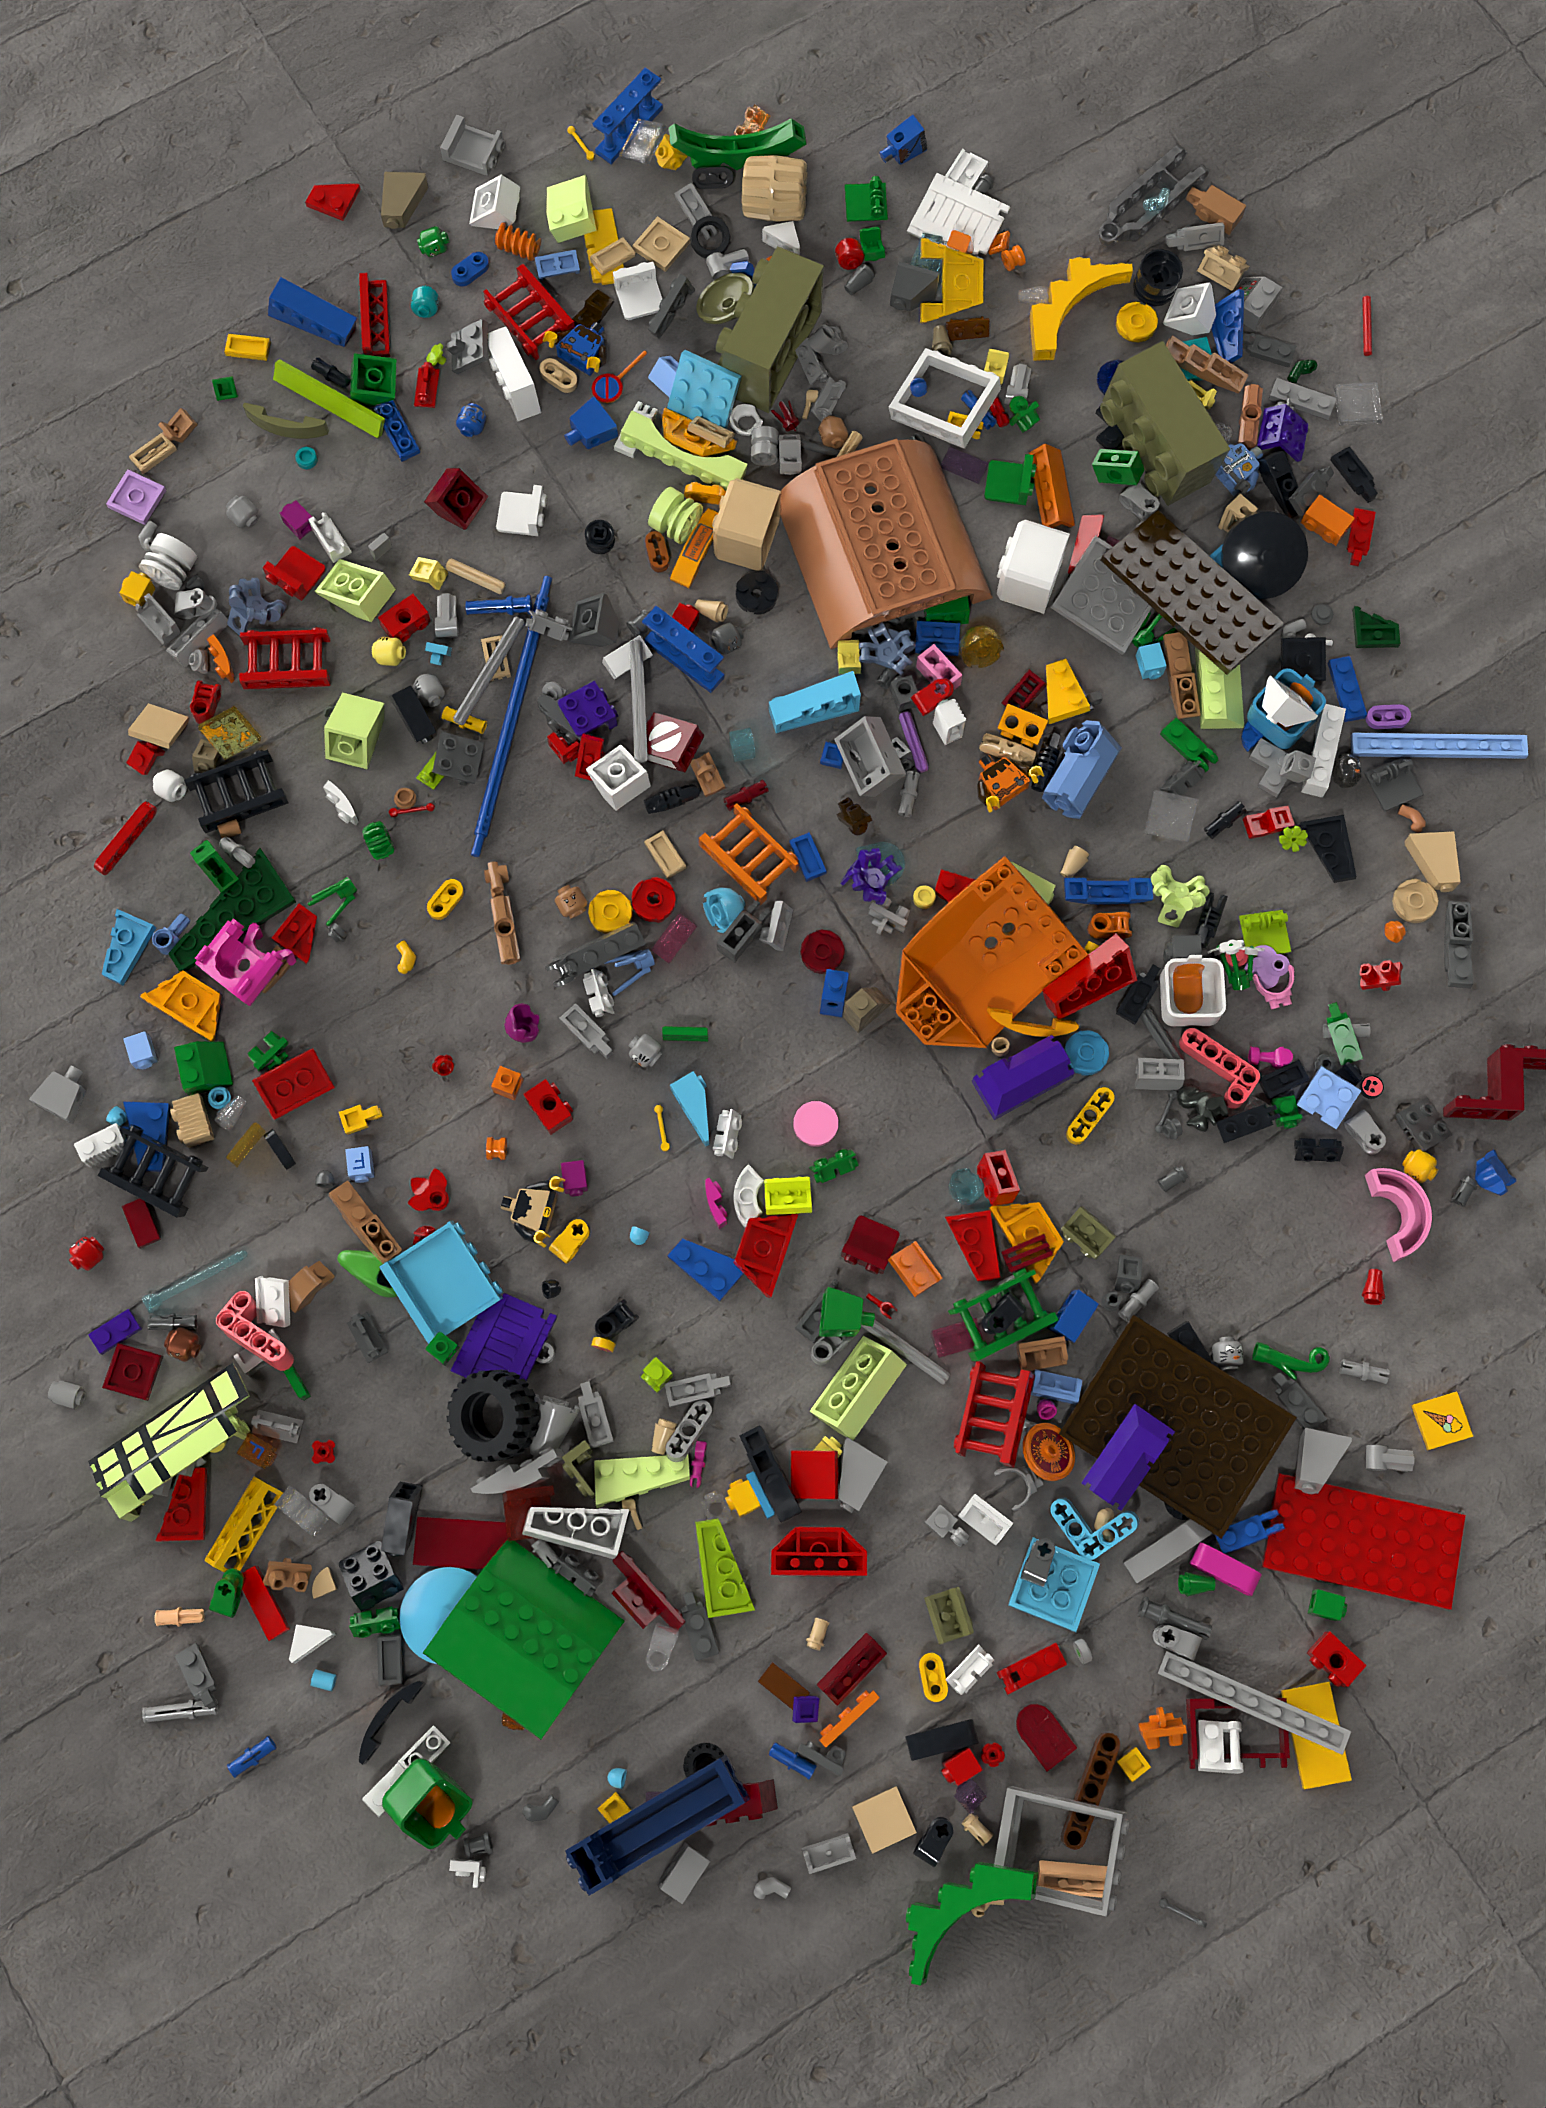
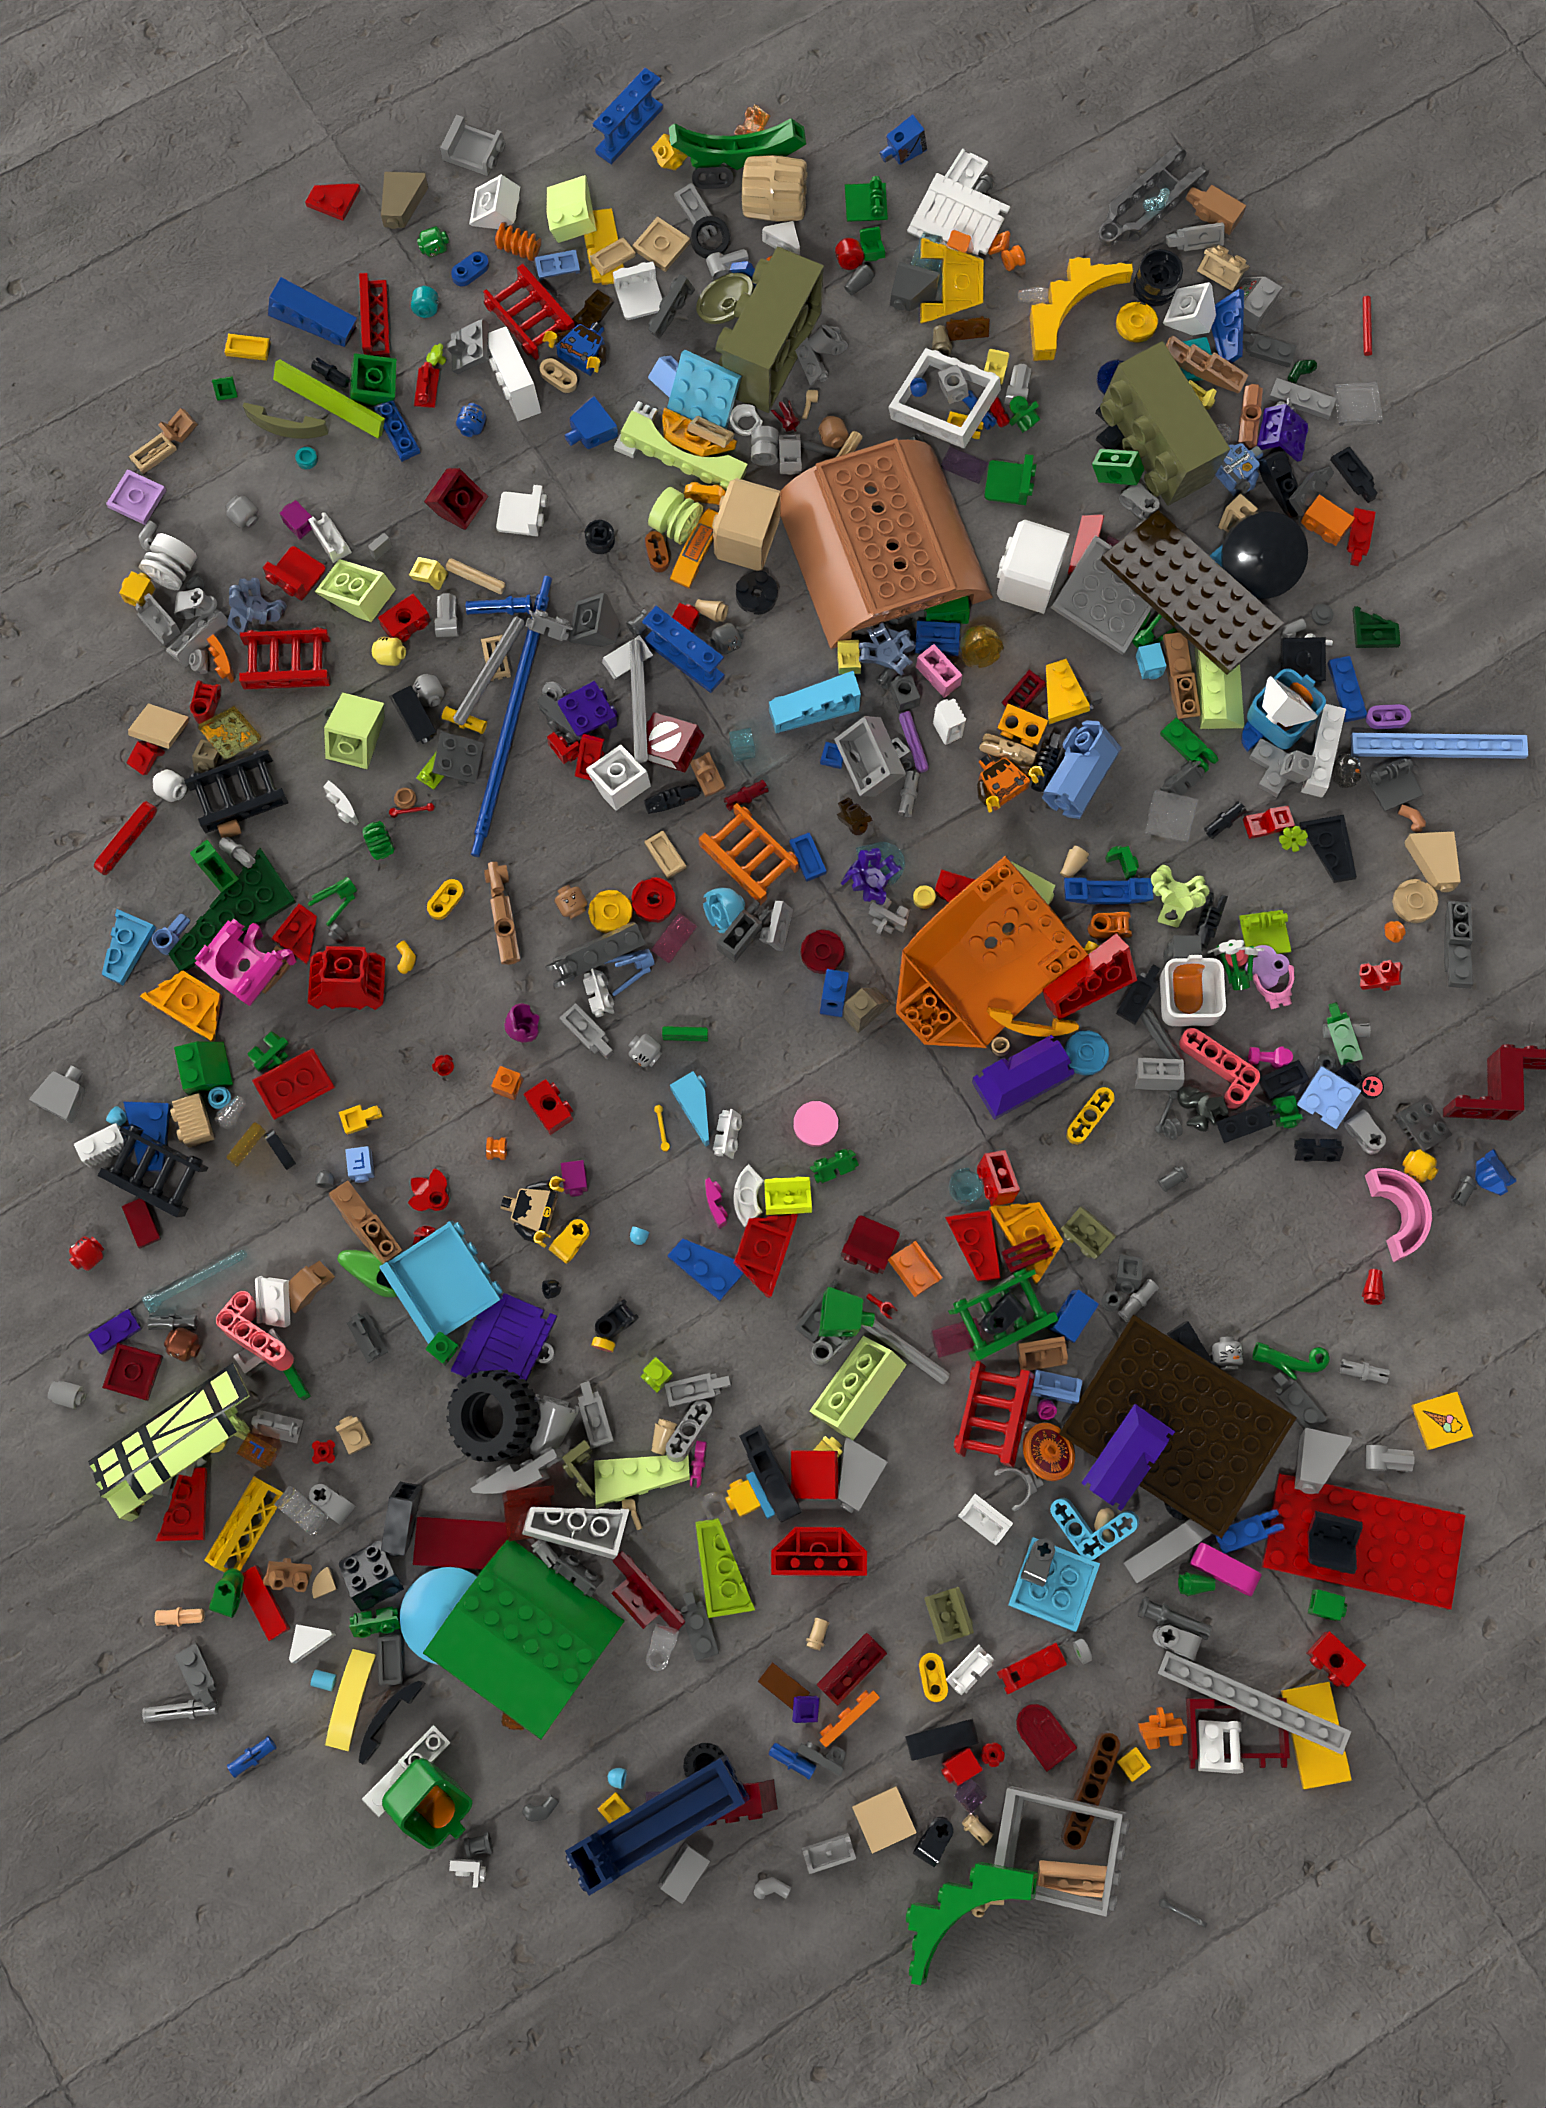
light blue brick [123,1031,158,1069] -> none
medium azure tile [425,642,452,665] -> none
yellow hinge [567,126,595,161] -> none
piece [591,351,647,403] -> none
clear plate [619,119,668,165] -> none
light grey hinge [810,377,846,422] -> none
red piece [911,679,954,716] -> none
light grey plate [925,1504,969,1547] -> none
orange panel [1029,444,1075,528] -> none
none -> red slope [307,946,386,1010]
none -> light yellow slope [325,1649,376,1751]
none -> tan bracket [335,1416,371,1455]
none -> light grey brick [938,365,969,404]
none -> green bracket [1105,846,1139,879]
none -> black bracket [1307,1511,1363,1574]

